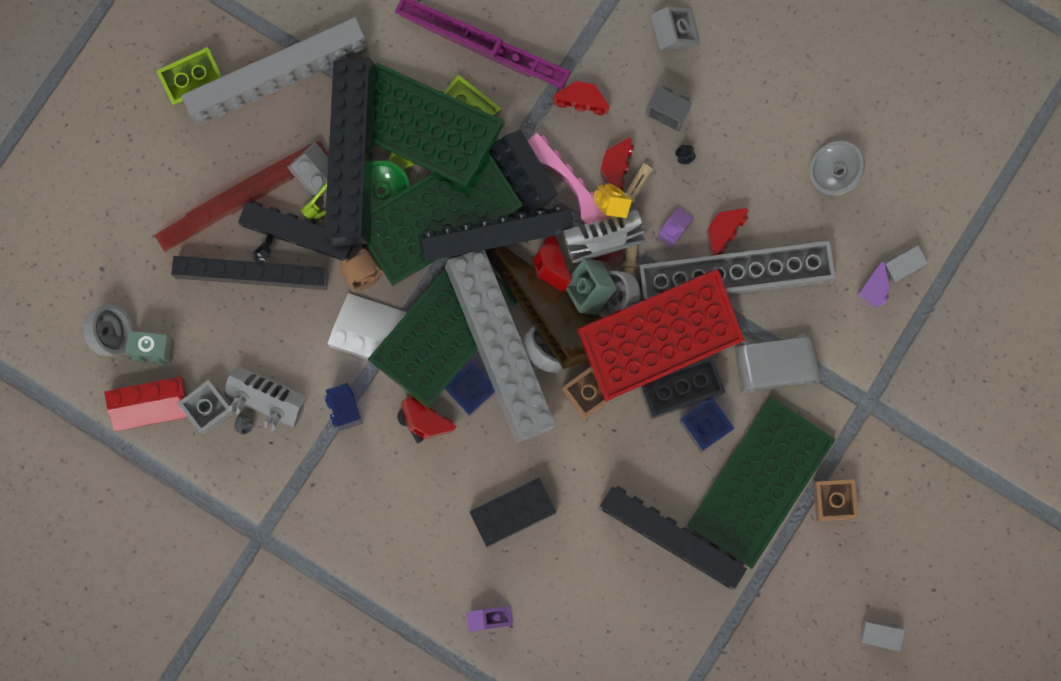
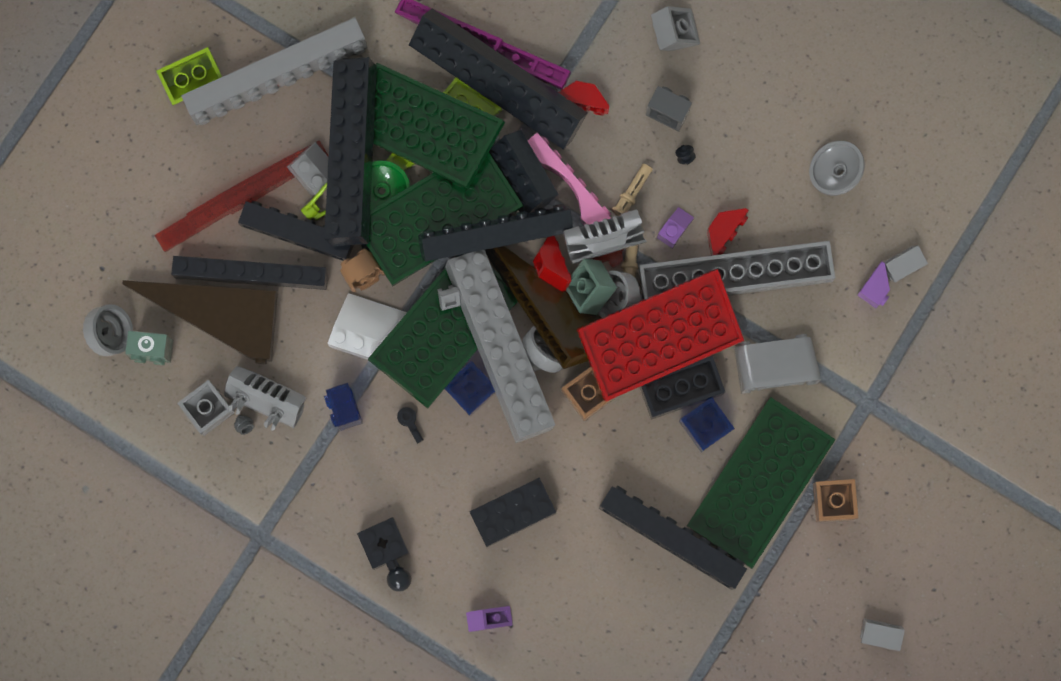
slope [104,376,187,432] -> none
black plate [253,236,273,262] -> none
red slope [401,396,457,439] -> none
yellow brick [593,184,632,218] -> none
red slope [600,138,634,191] -> none
none -> dark brown slope [122,280,278,364]
none -> black brick [357,517,412,592]
none -> black brick [409,8,588,150]
none -> light grey tile [437,285,460,311]

